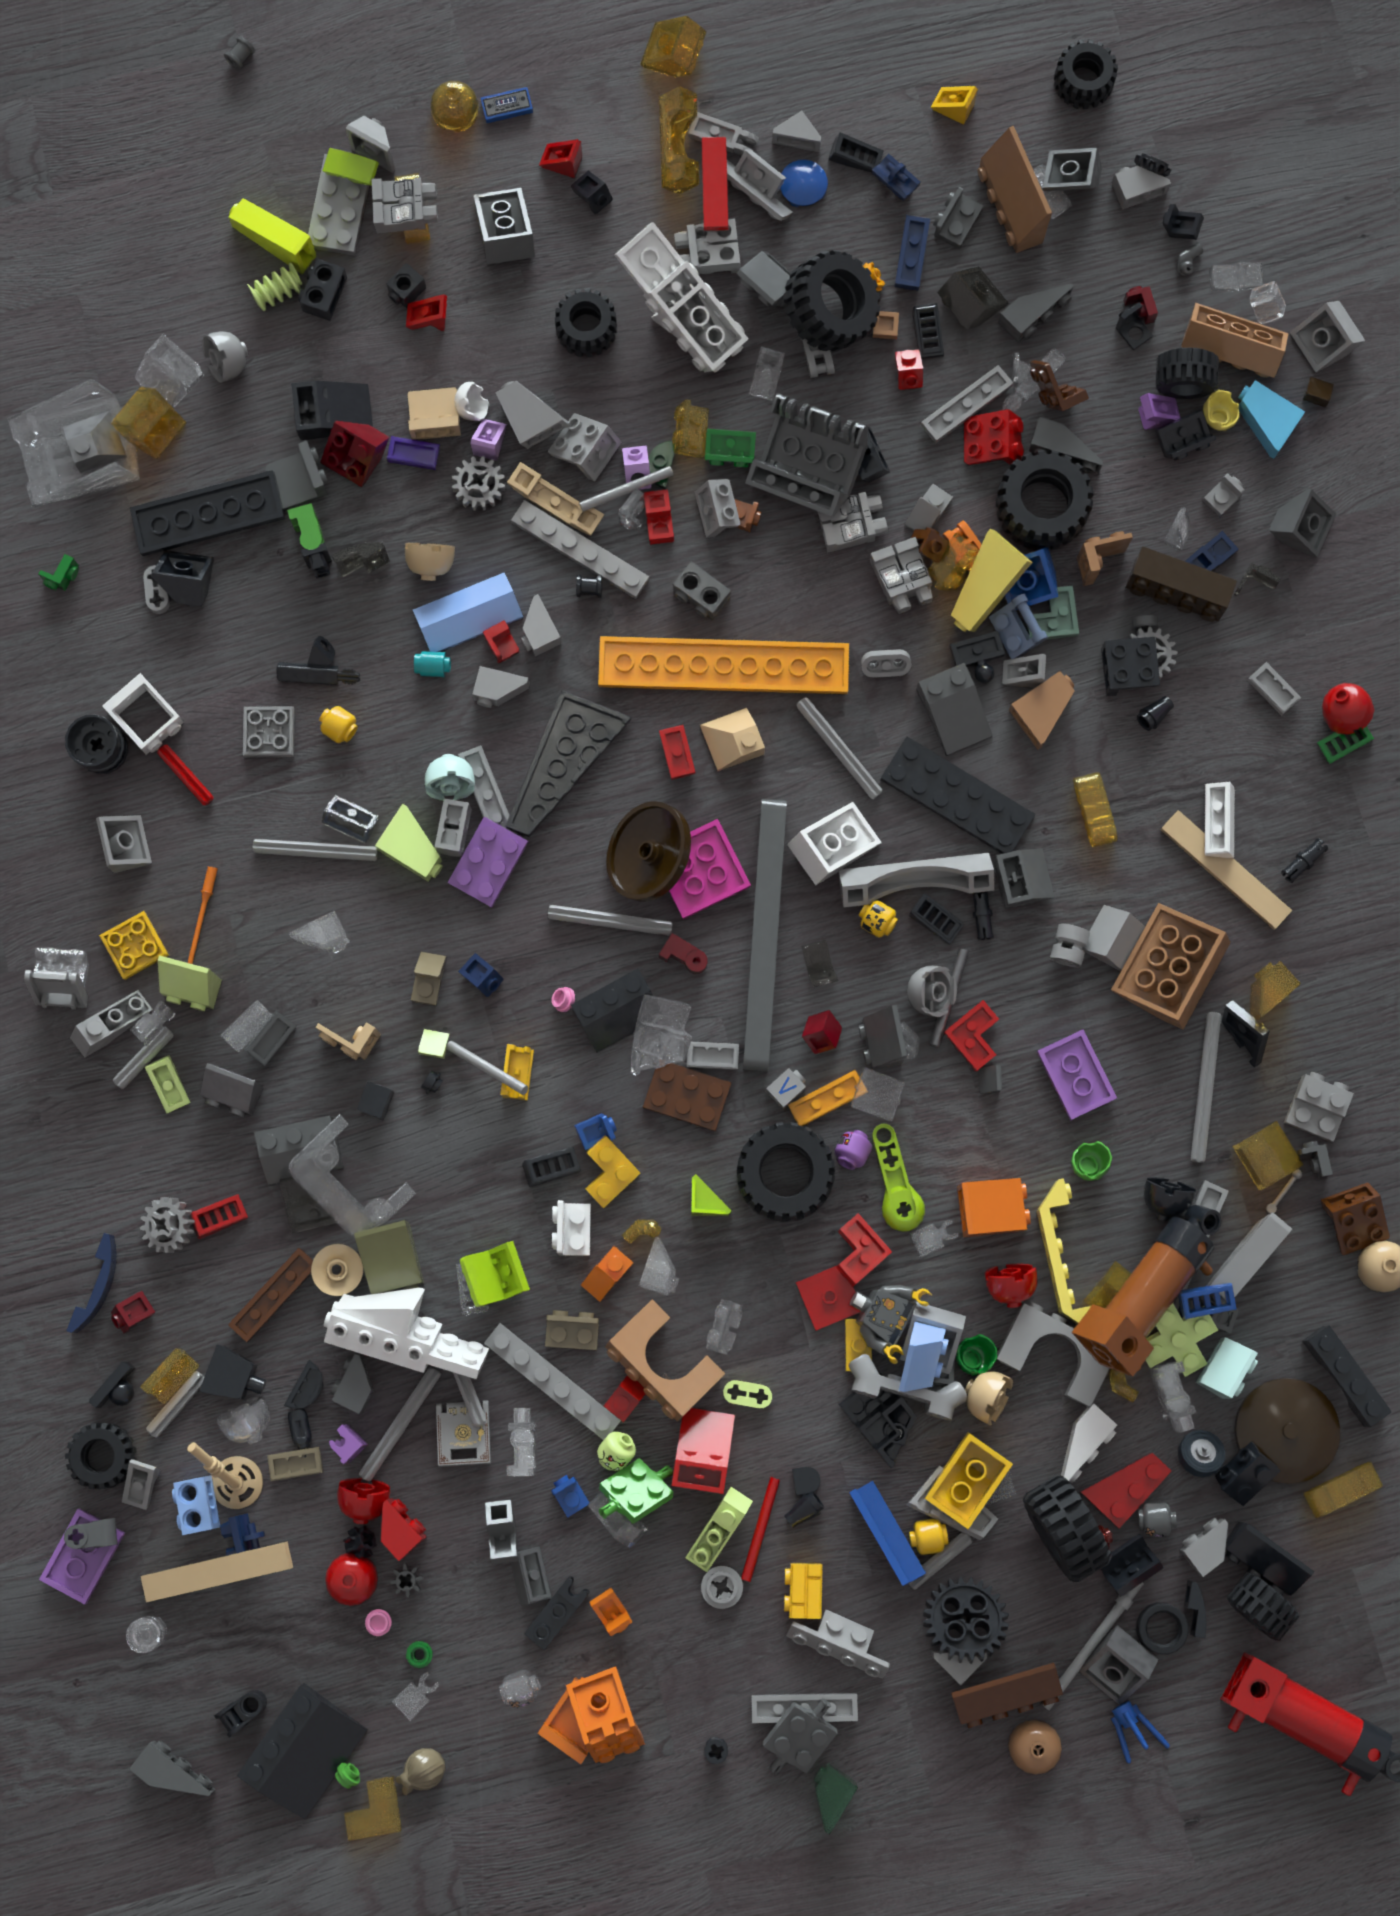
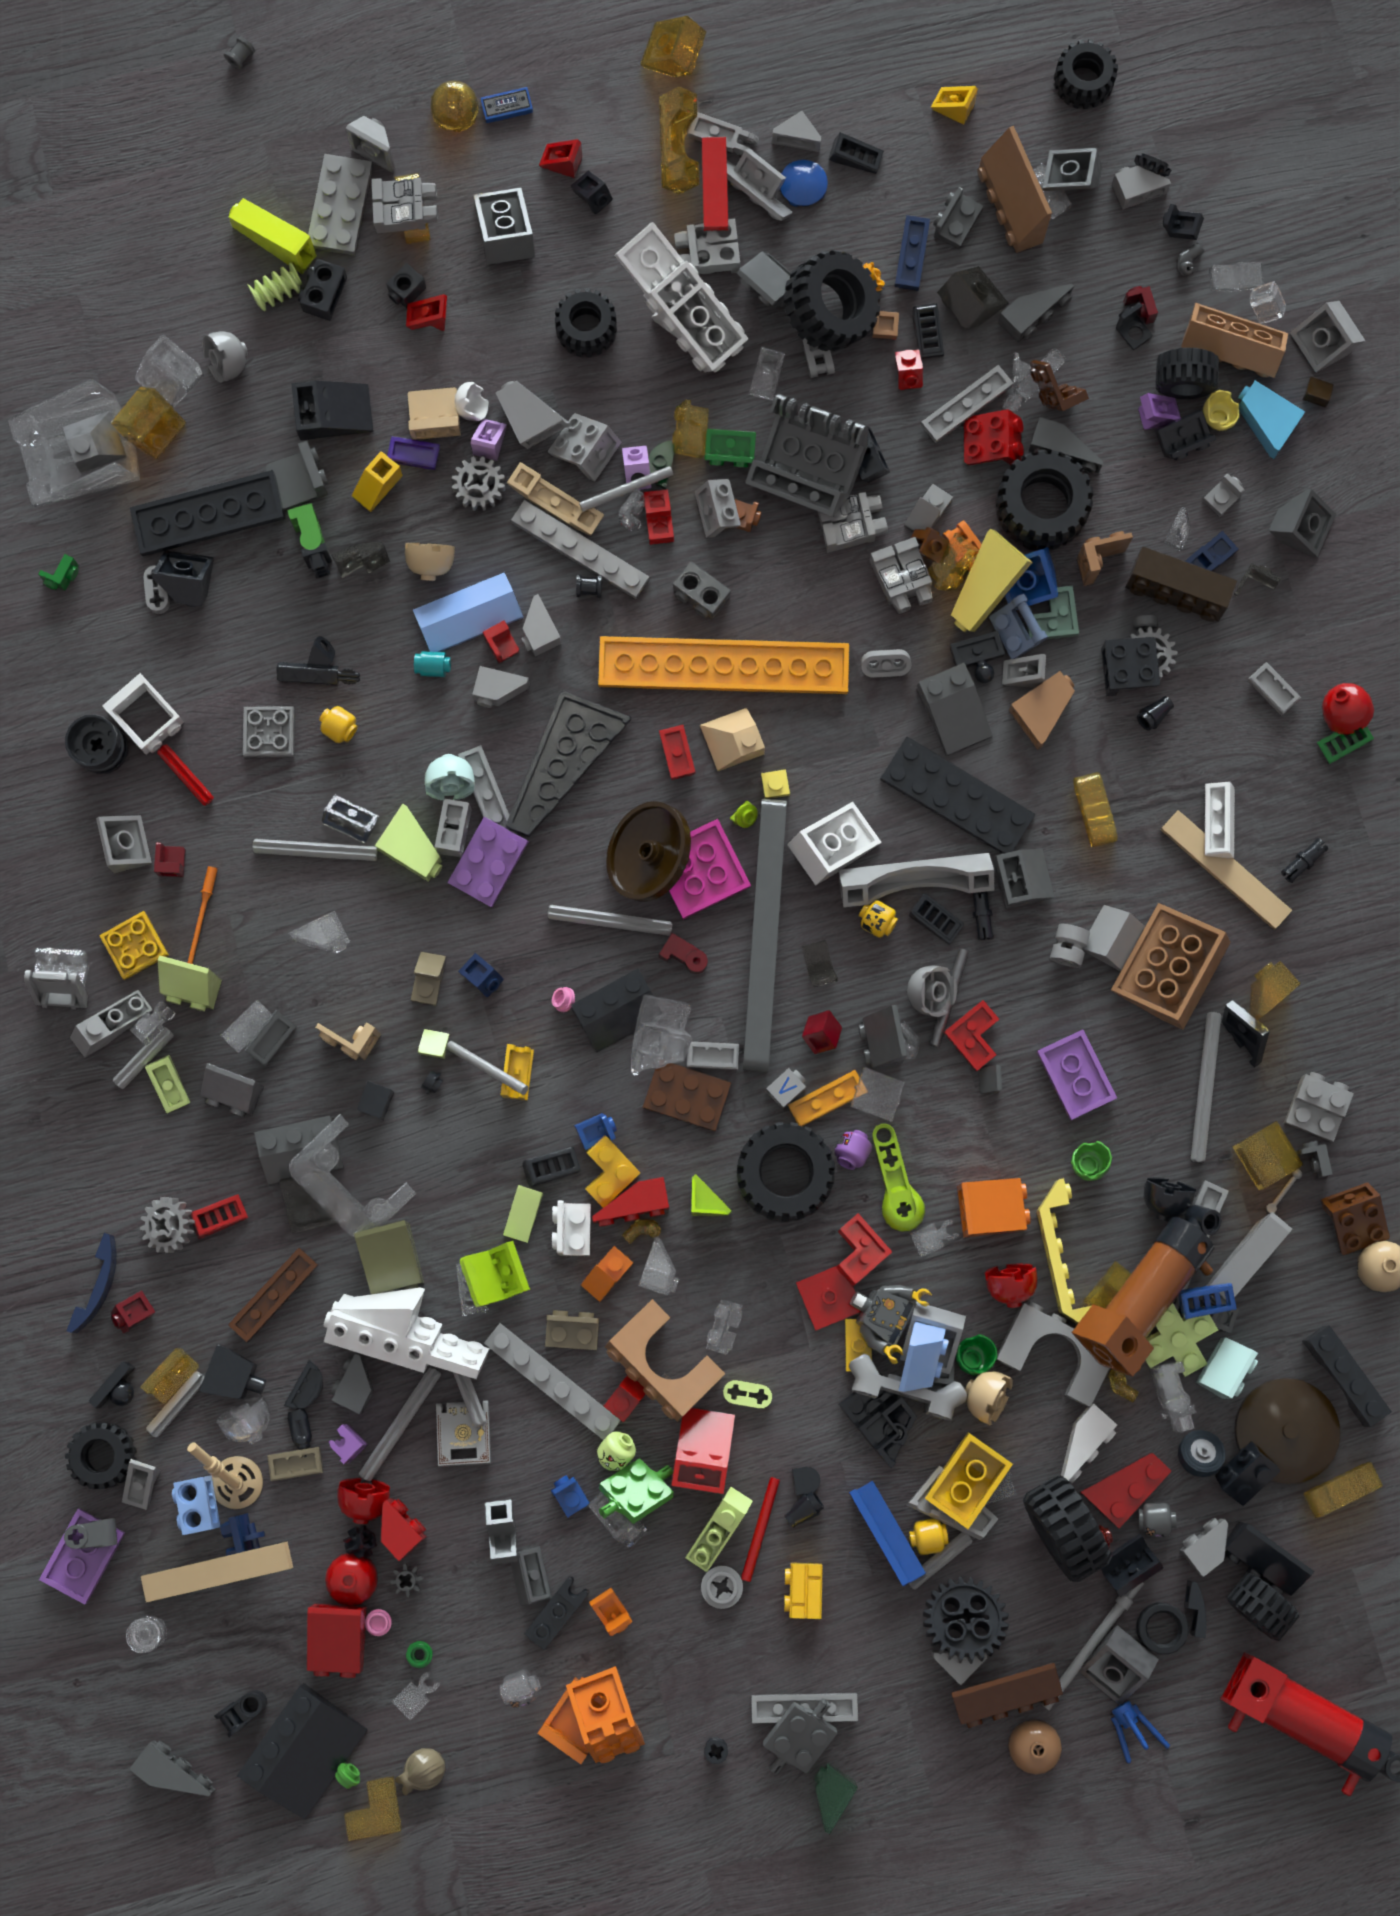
tan dish [311,1244,363,1296] -> none
dark red slope [320,421,390,487] -> none
lime slope [322,148,379,186] -> none
clear hips [507,1408,537,1477] -> none
light grey bracket [786,1610,890,1678] -> none
light grey axle [797,697,882,799] -> none
dark blue hips [872,154,920,202] -> none
none -> dark red panel [154,842,186,877]
none -> red slope [307,1604,367,1678]
none -> yellow slope [351,451,403,512]
none -> yellowish green slope [503,1185,543,1243]
none -> red slope [592,1177,669,1227]
none -> lime plate [730,800,758,828]
none -> light yellow plate [761,769,790,799]

